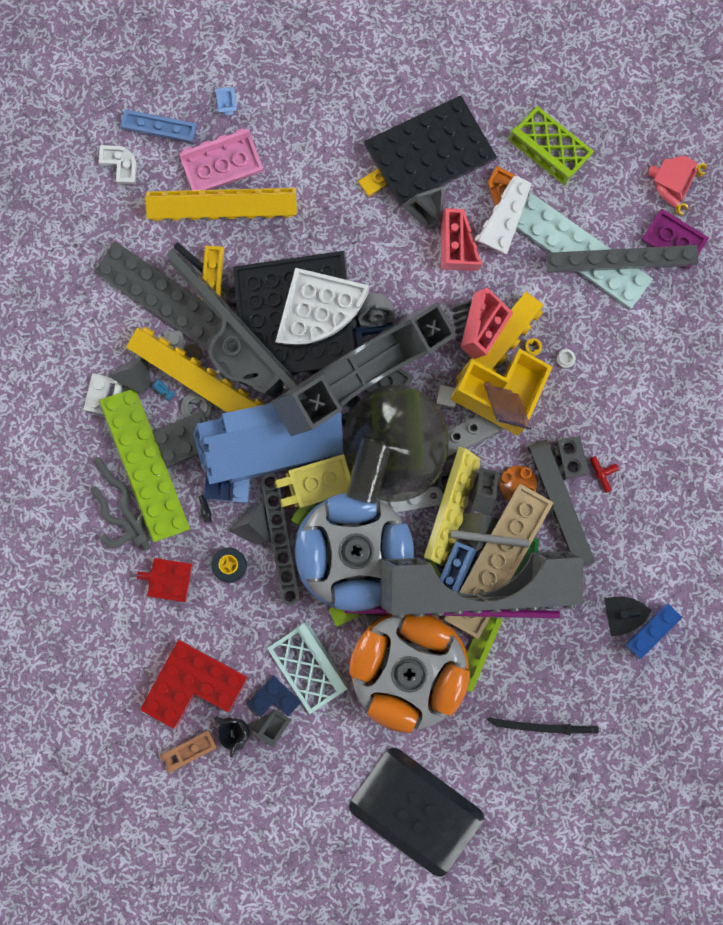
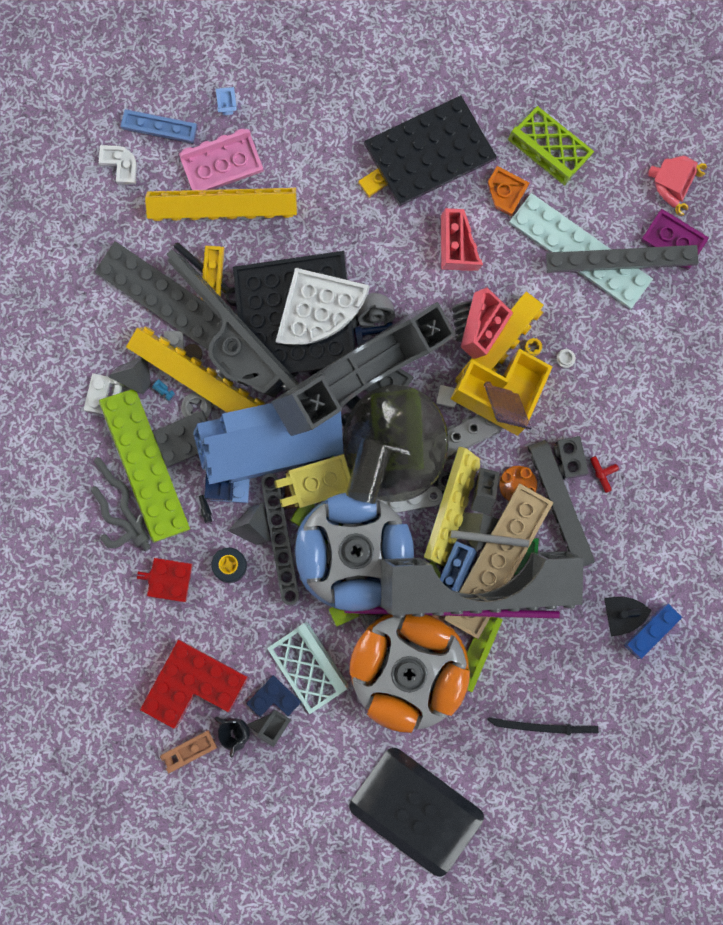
dark grey slope [402,185,445,229] -> none
white wing [475,176,532,254] -> none

